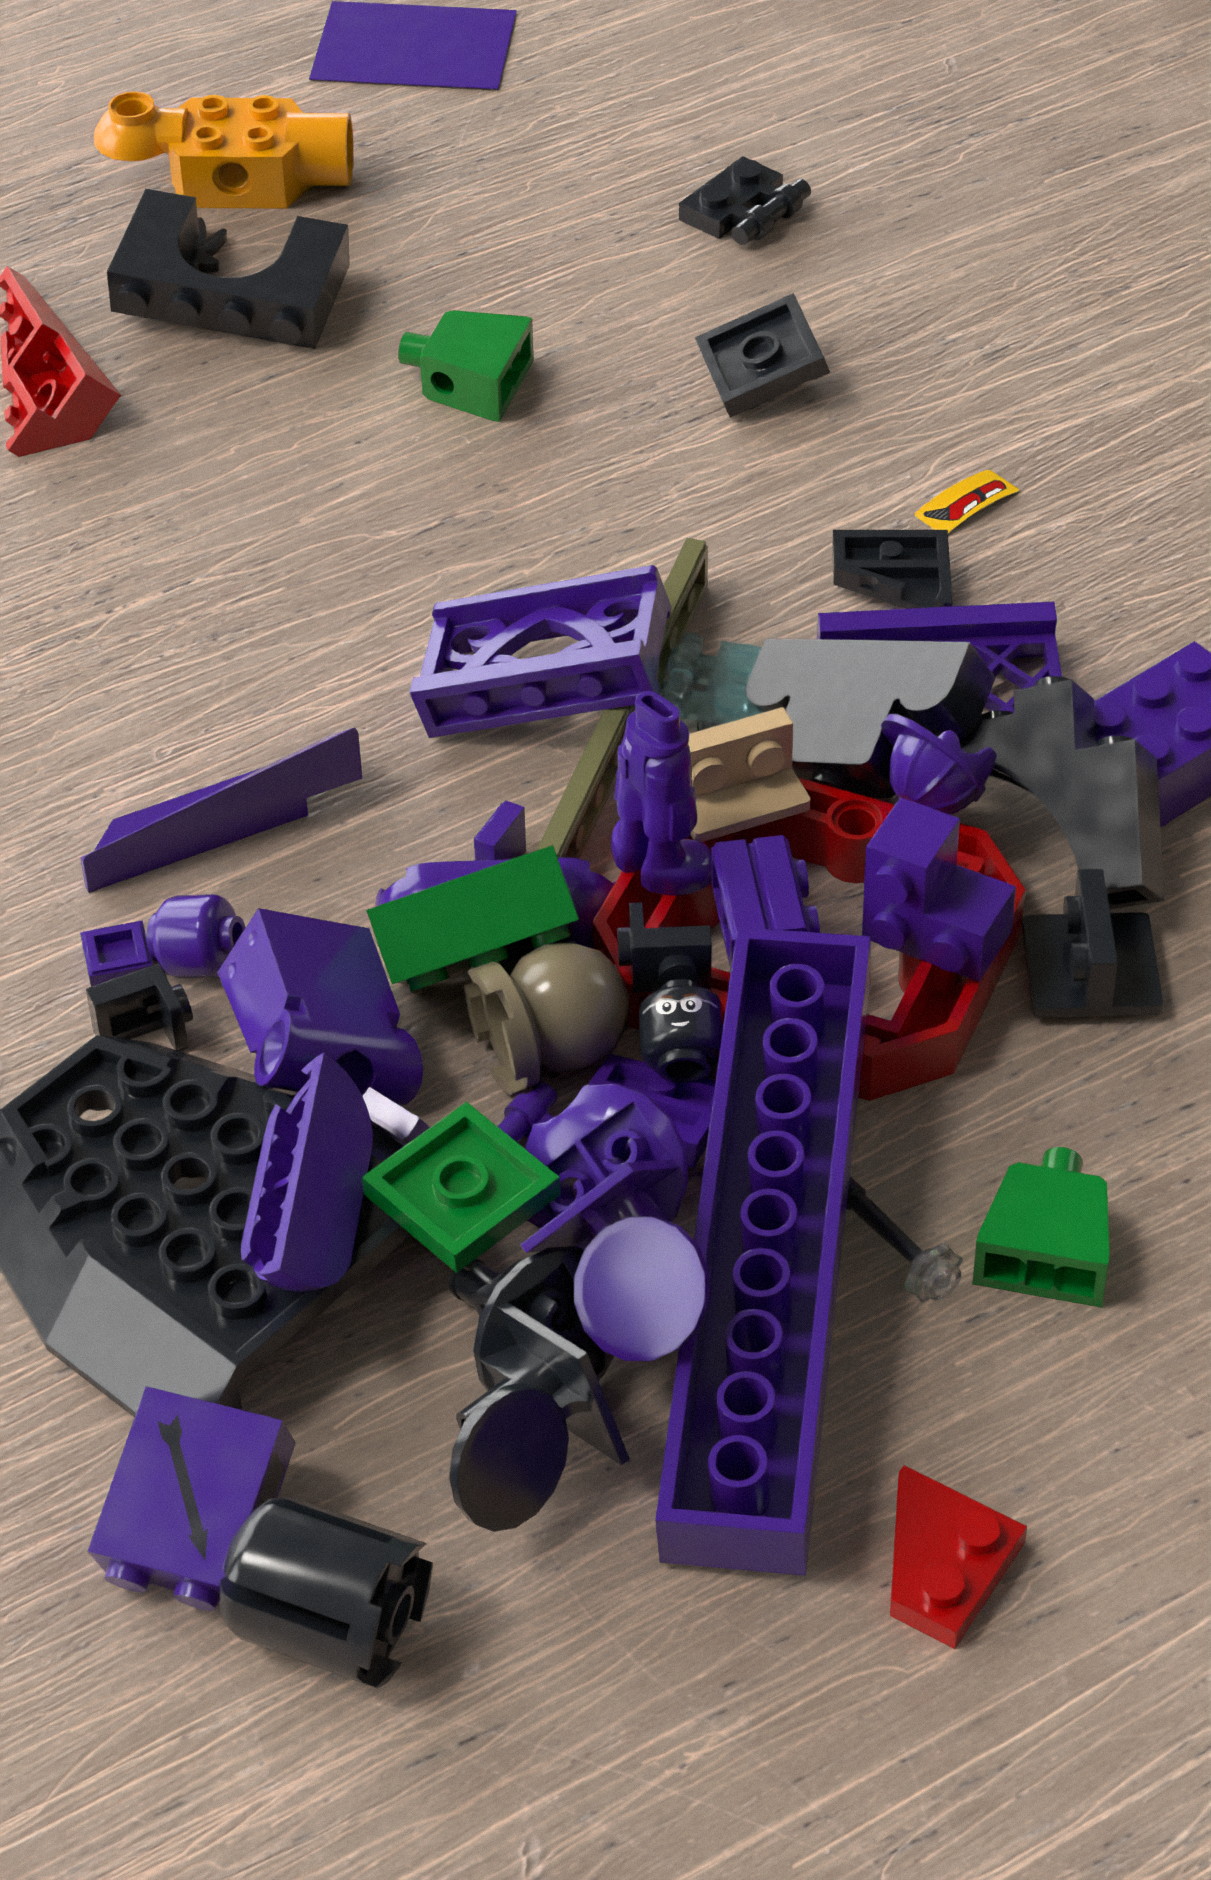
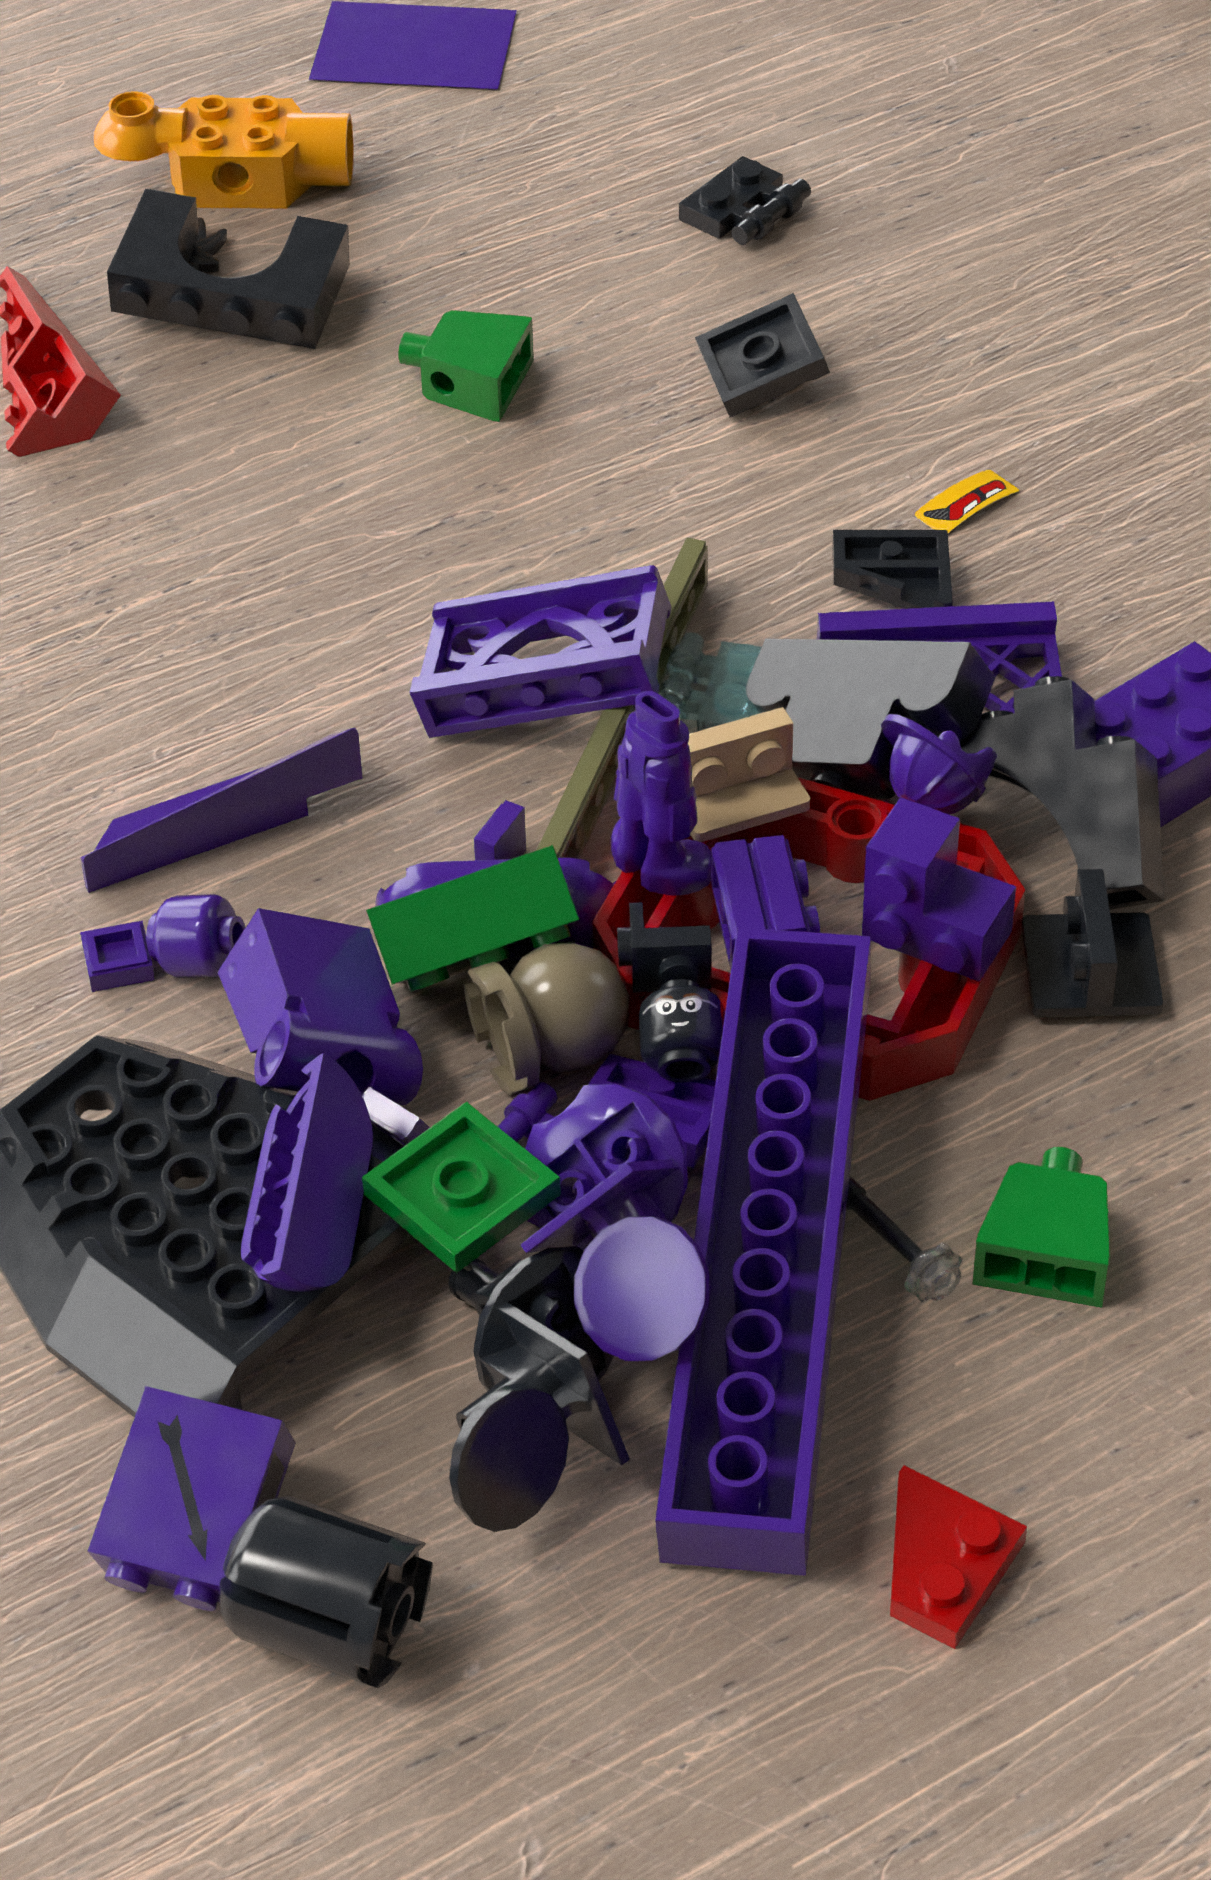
black bracket [86,963,193,1051] -> none

